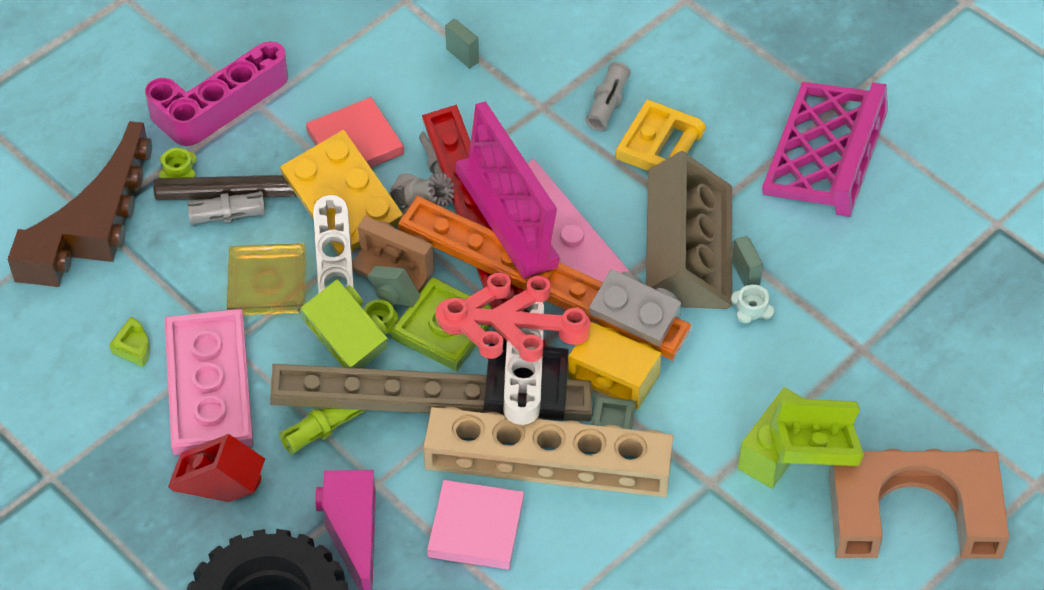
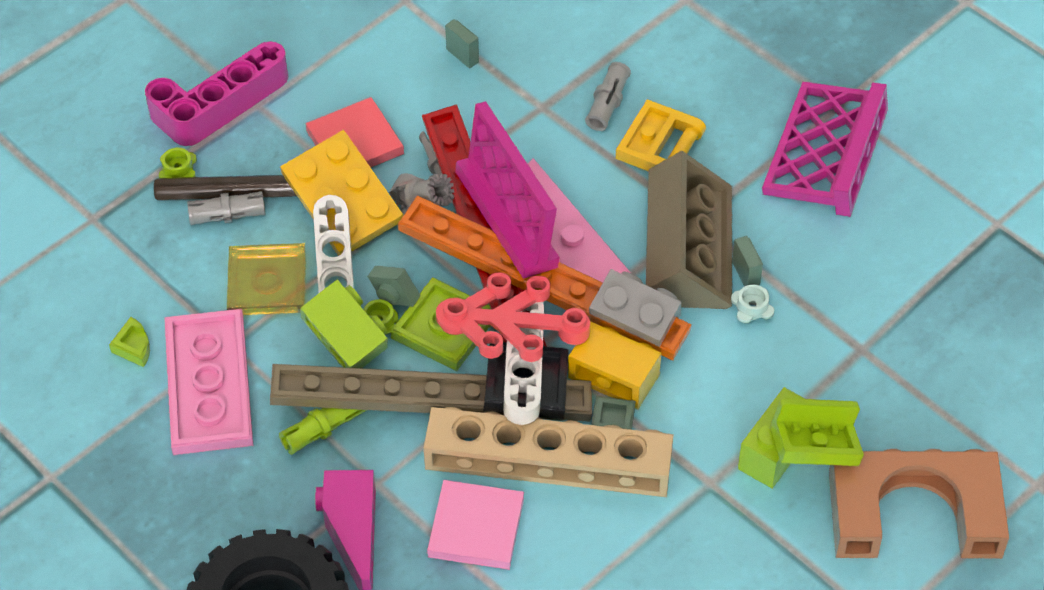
reddish brown arch [7,121,152,287] -> none
red slope [168,434,265,502] -> none
medium nougat bracket [352,216,435,293] -> none

